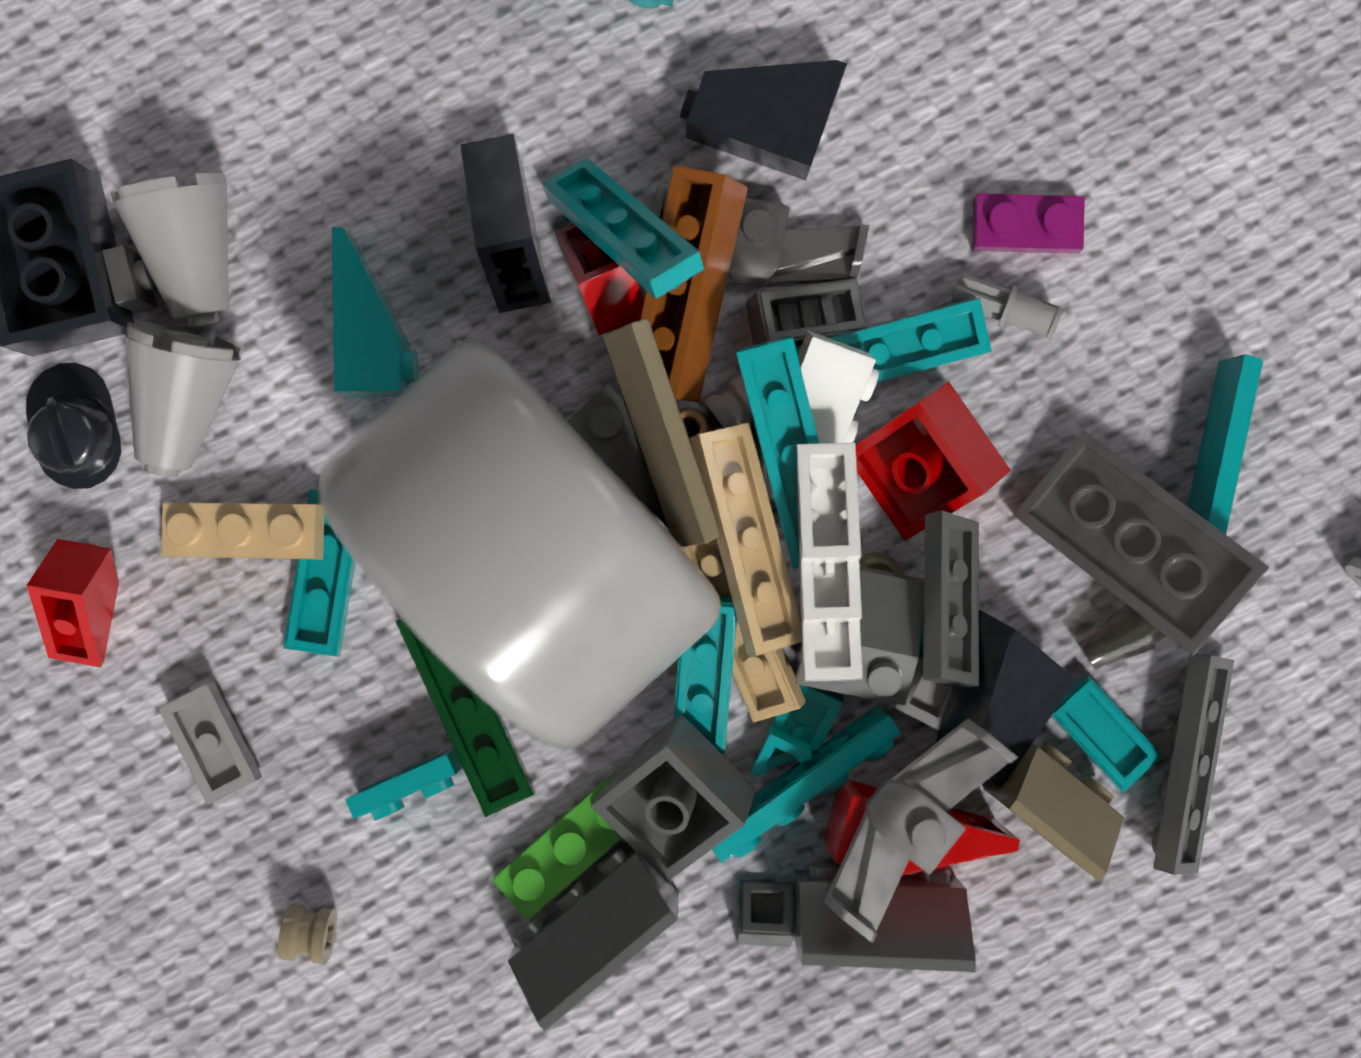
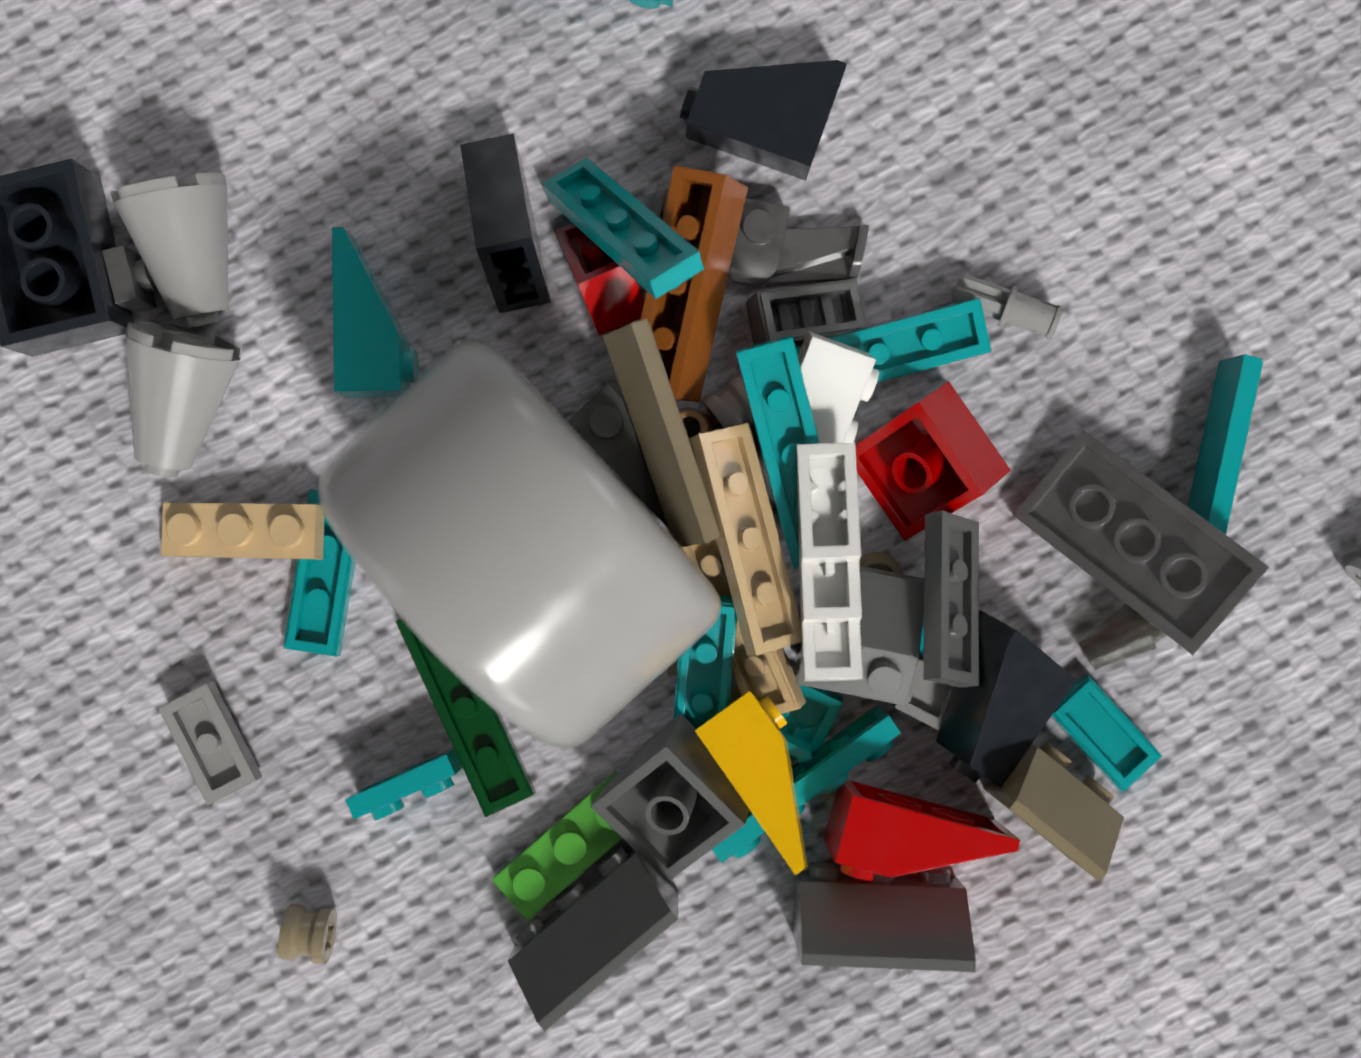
black piece [26,363,122,489] -> none
red slope [26,539,119,668] -> none
dark grey slope [737,880,794,947] -> none
flat silver plate [824,719,1018,943] -> none
magenta plate [972,193,1085,254] -> none
dark grey plate [1152,653,1234,875] -> none
none -> yellow slope [695,691,808,875]

